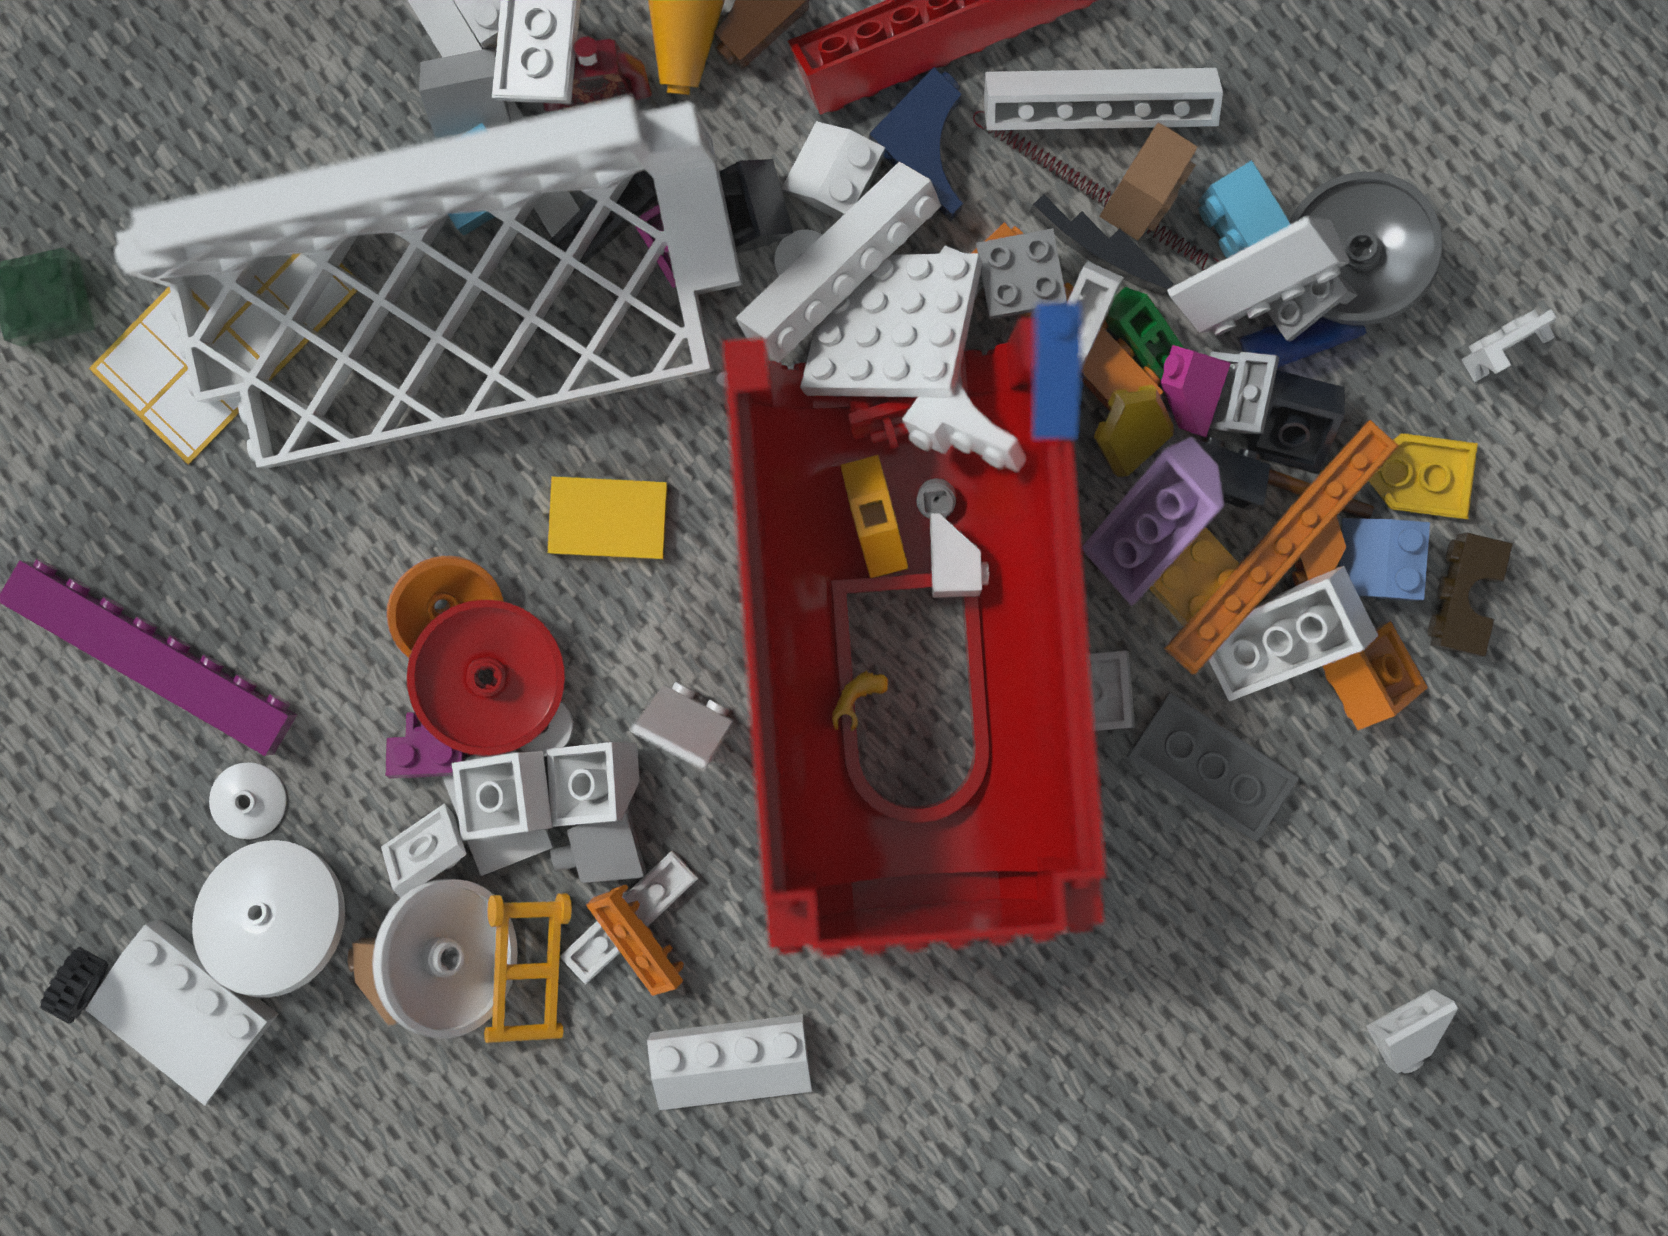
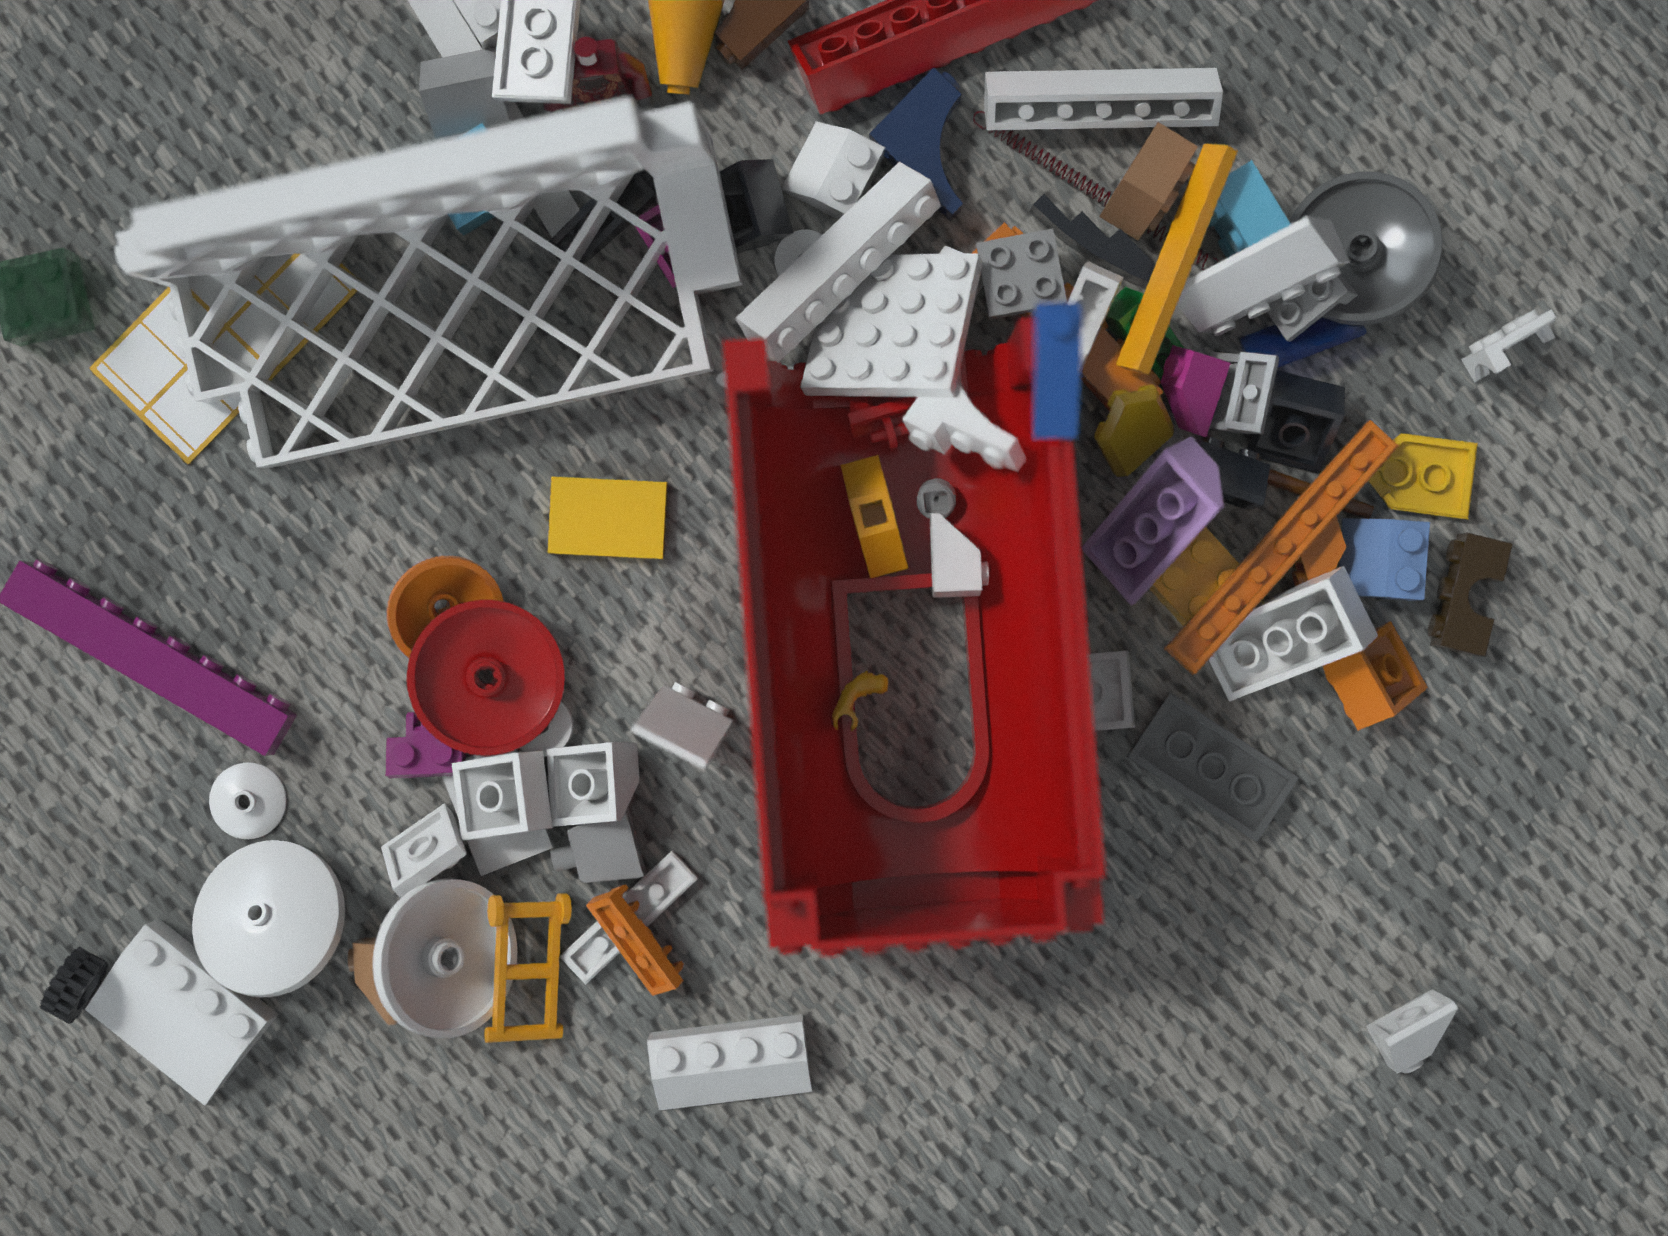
none -> light orange tile [1116,144,1237,375]

